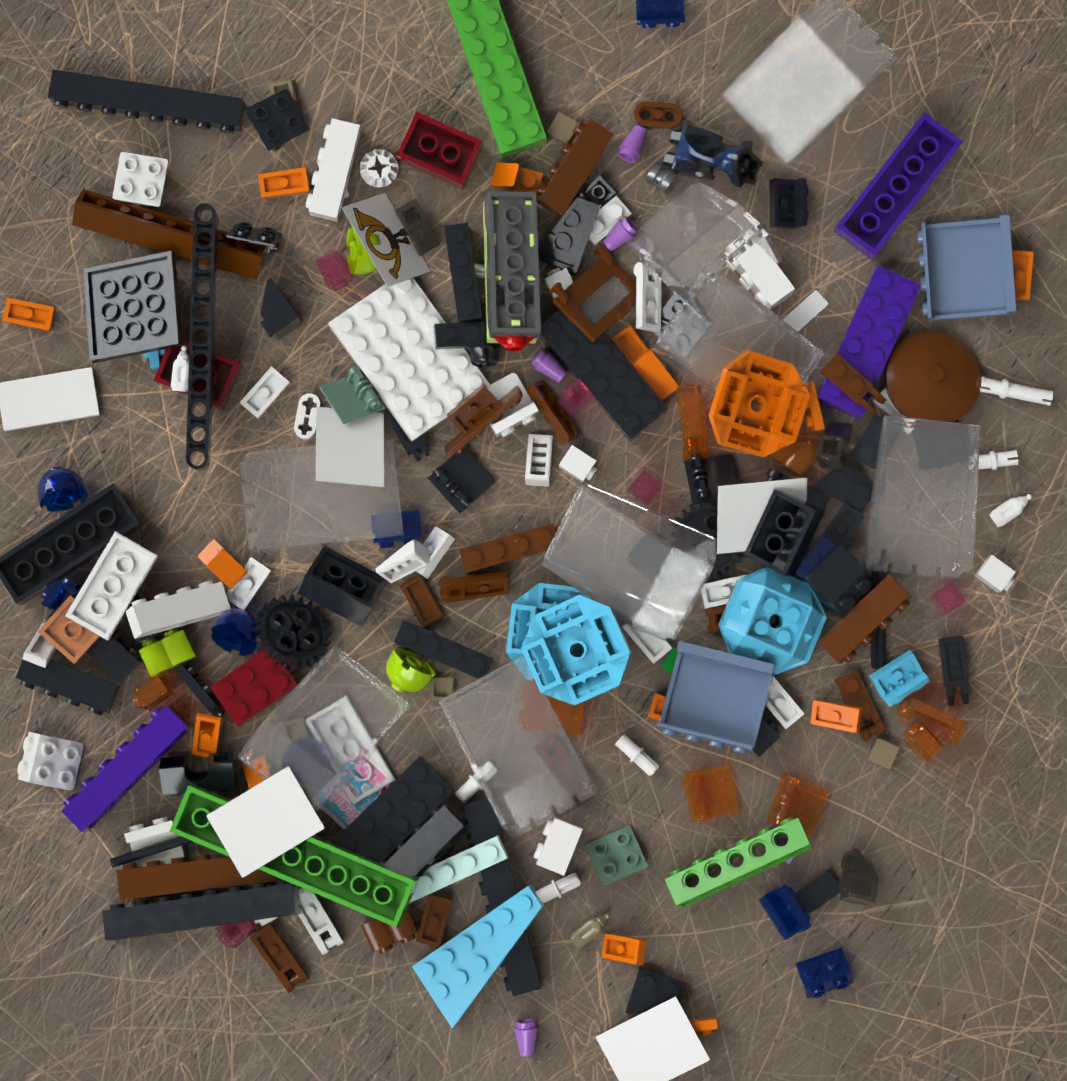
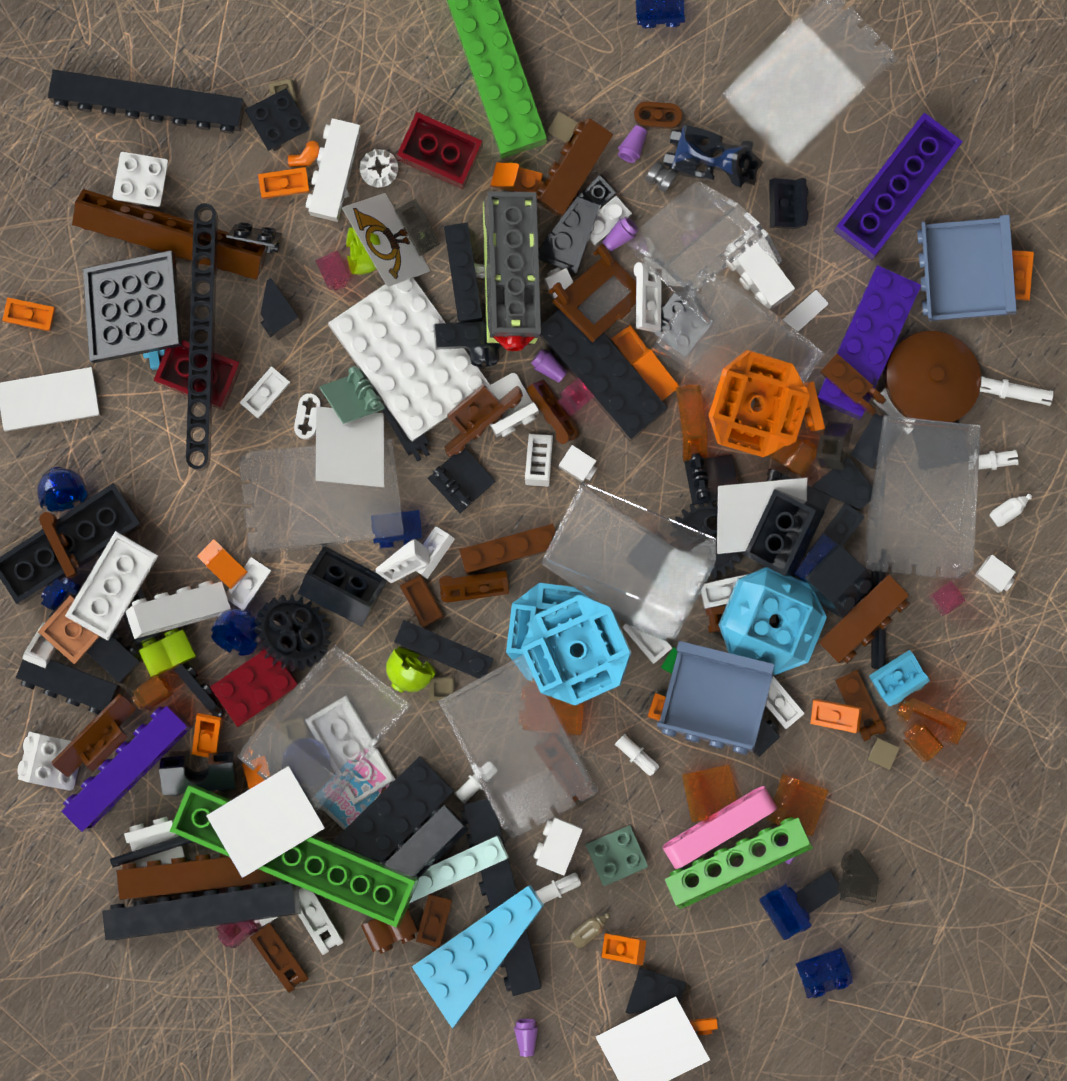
white piece [171,345,189,392] -> none
clear pink brick [627,470,662,506] -> none
black hinge [938,636,969,706] -> none
none -> reddish brown plate [39,512,80,579]
none -> reddish brown bracket [51,694,136,777]
none -> orange arm [288,141,320,167]
none -> bright pink beam [662,786,777,869]

